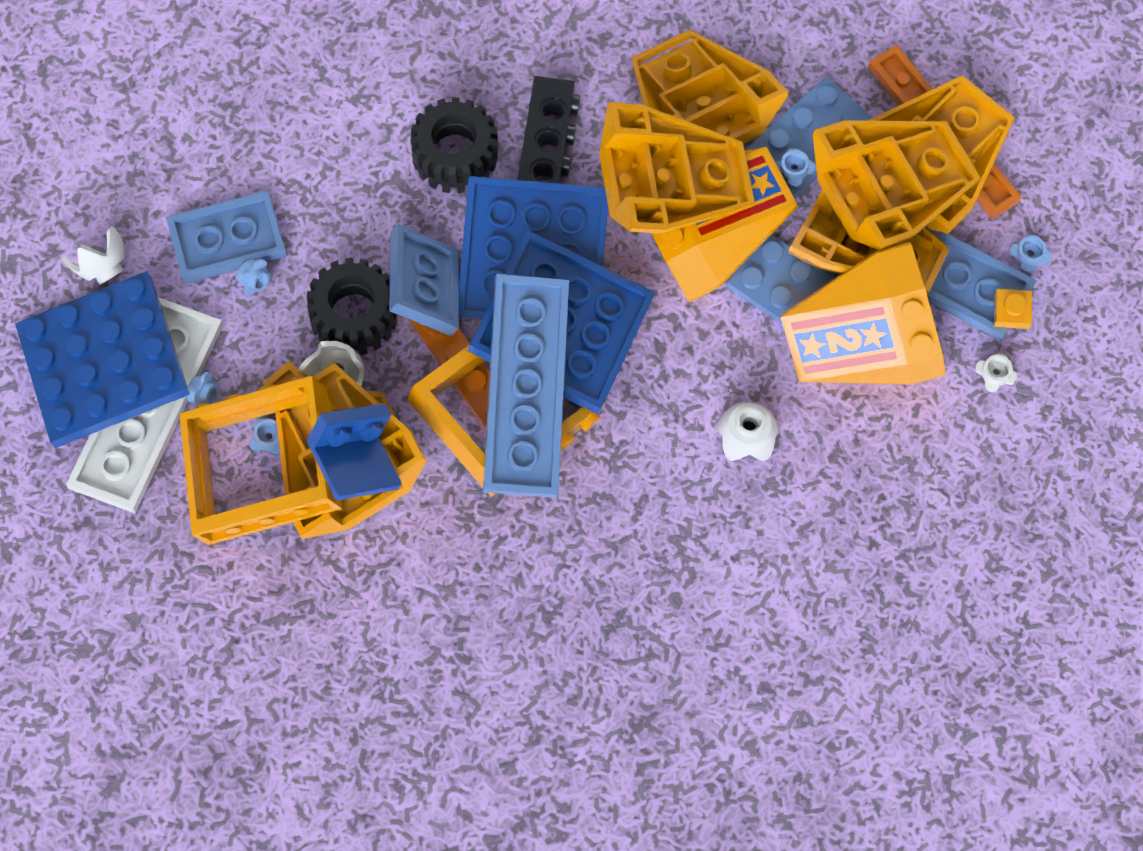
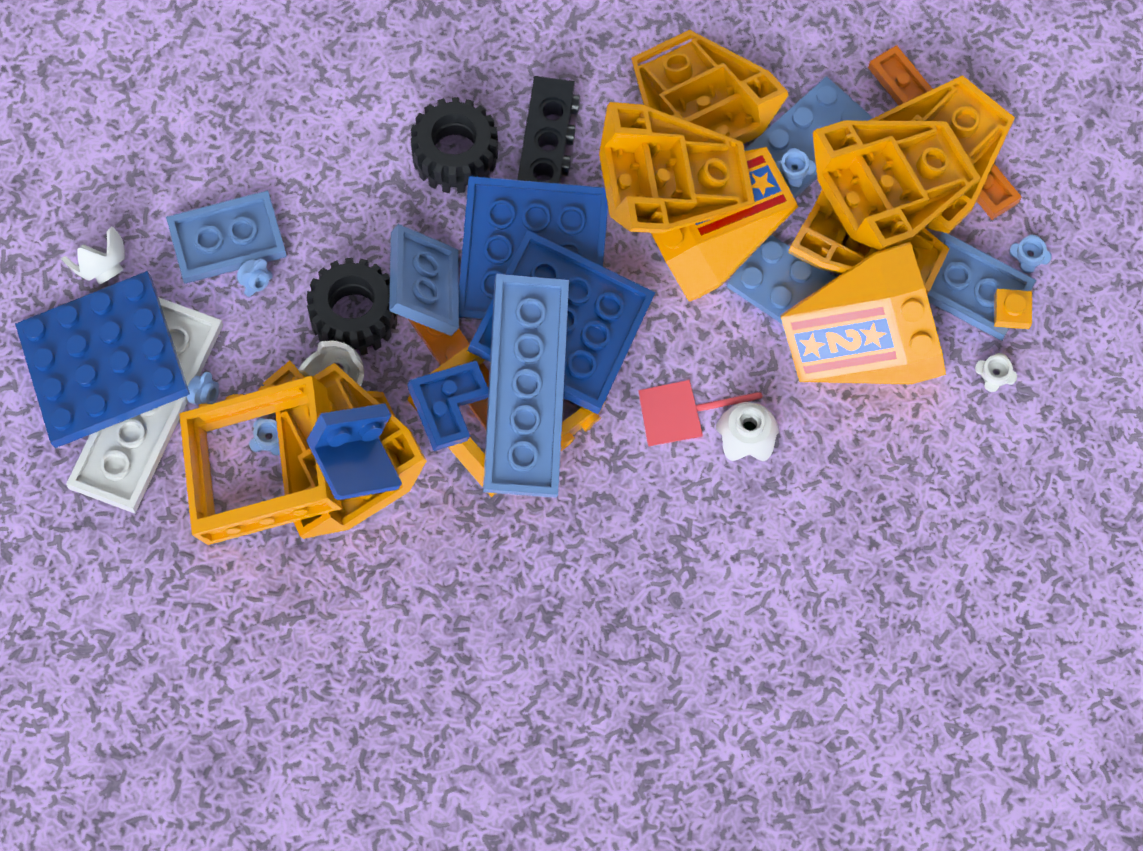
none -> blue plate [407,360,489,451]
none -> coral piece [638,380,762,446]

